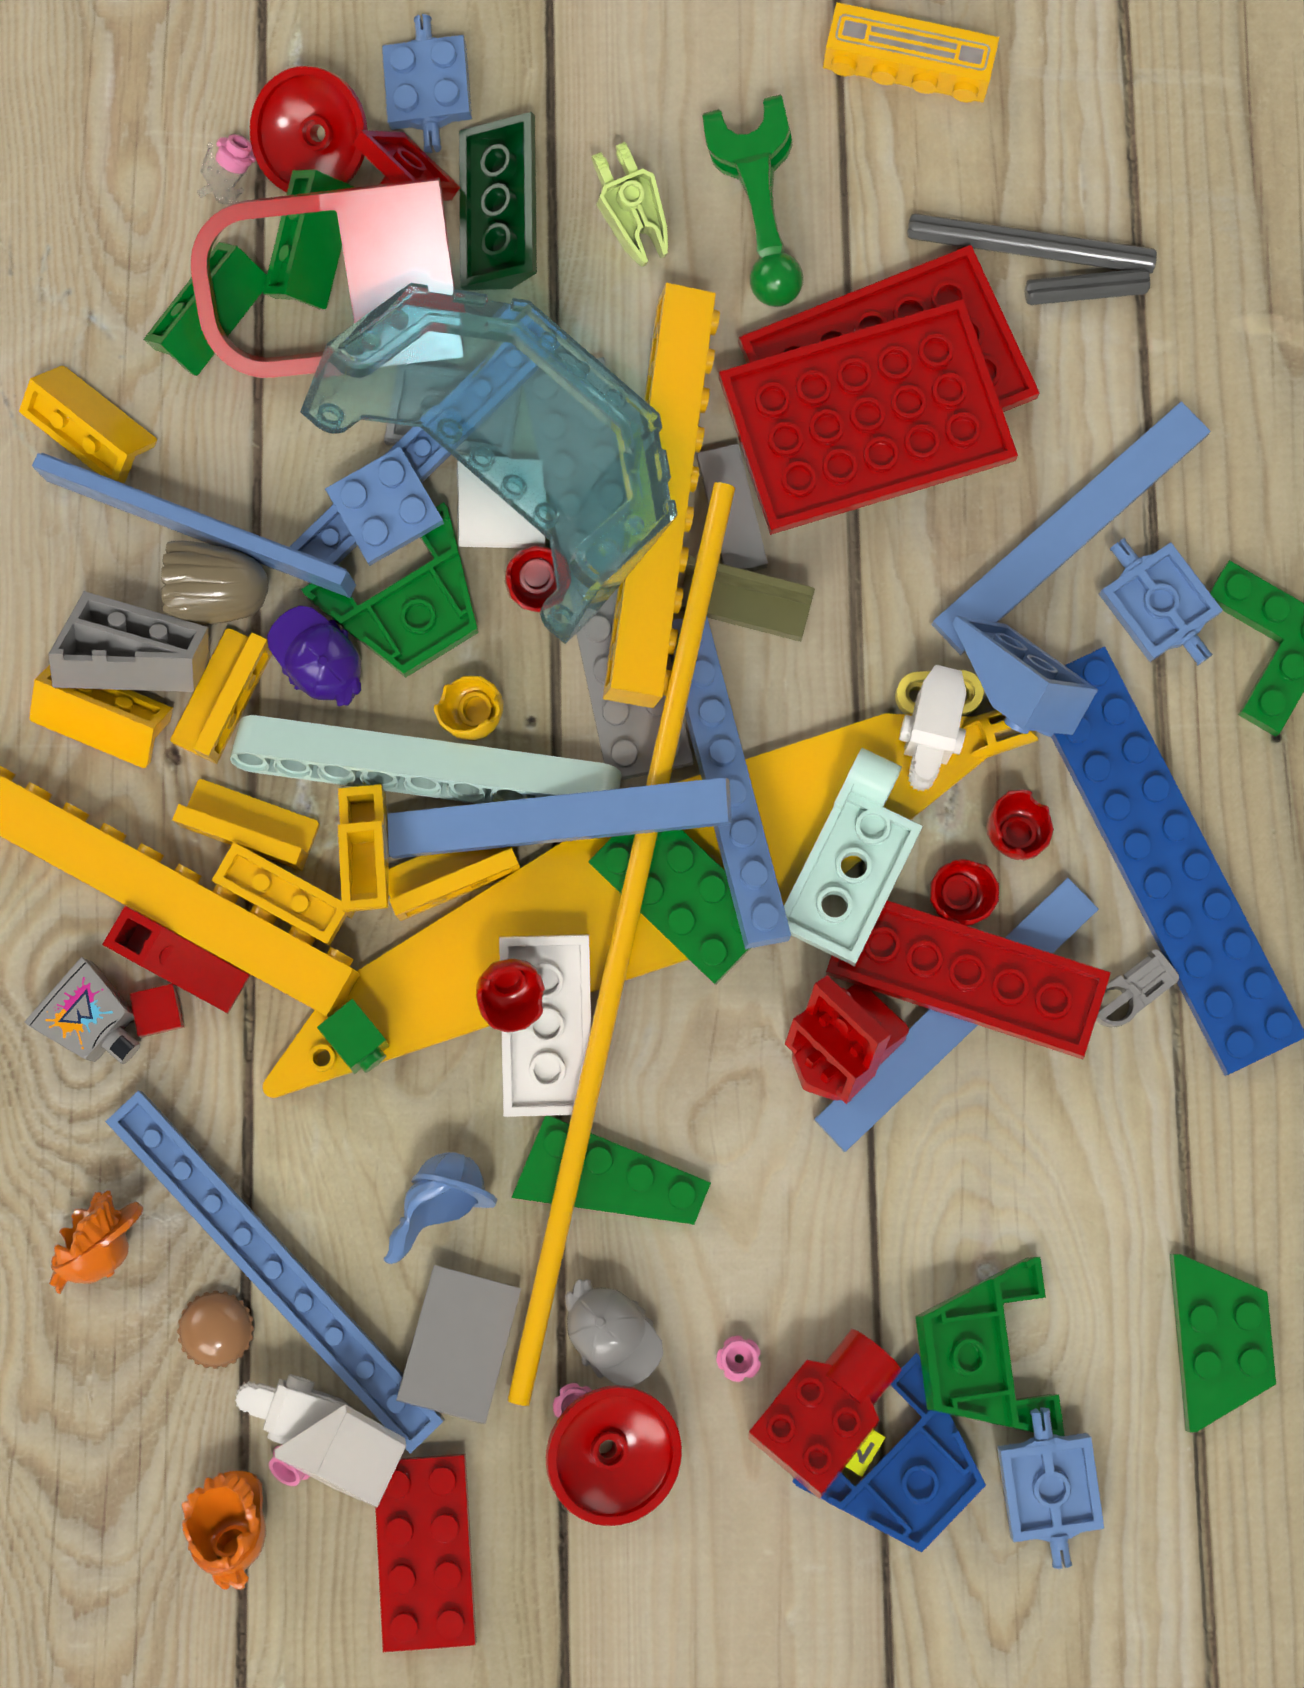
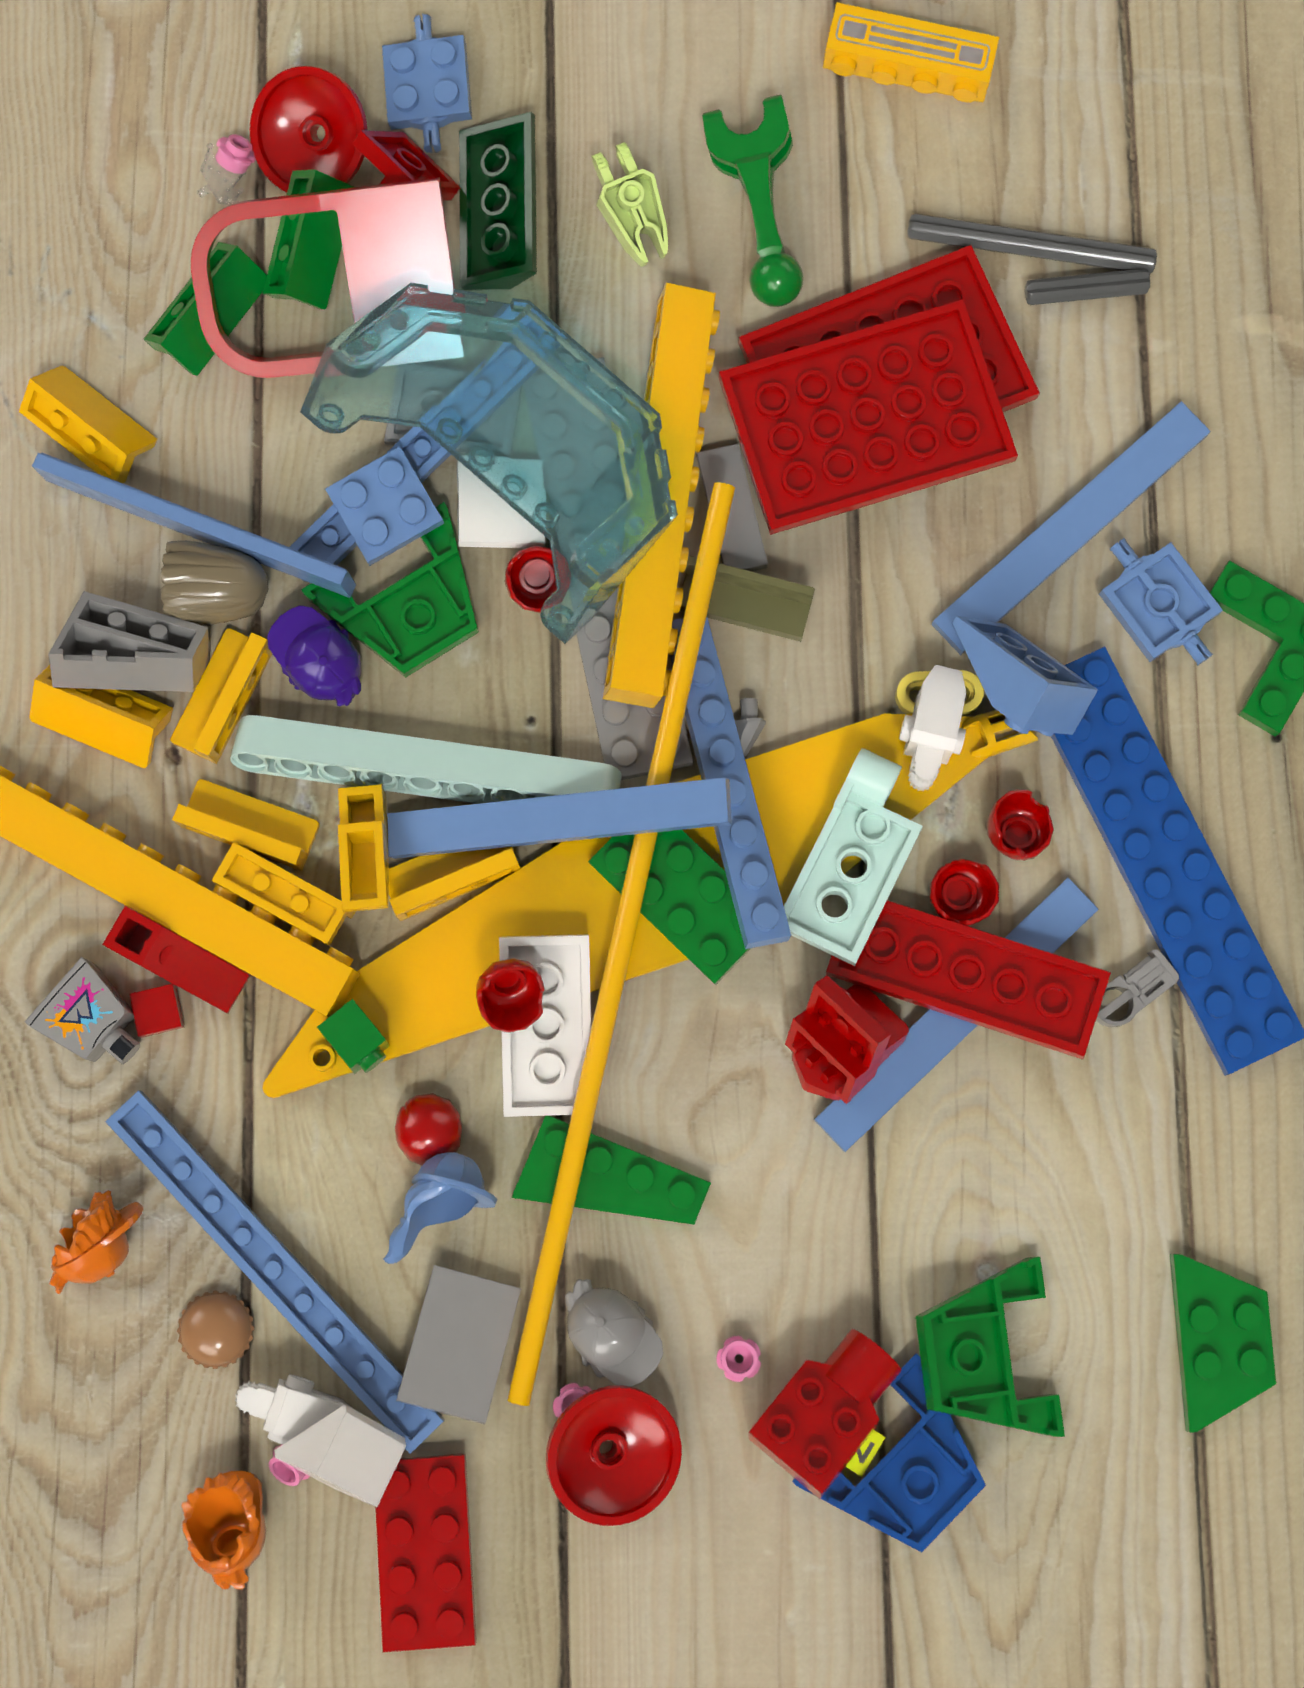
yellow hair [434,676,504,741] -> none
medium blue plate [997,1408,1104,1569] -> none
none -> red hair [395,1093,462,1165]
none -> light grey bar [735,698,766,758]

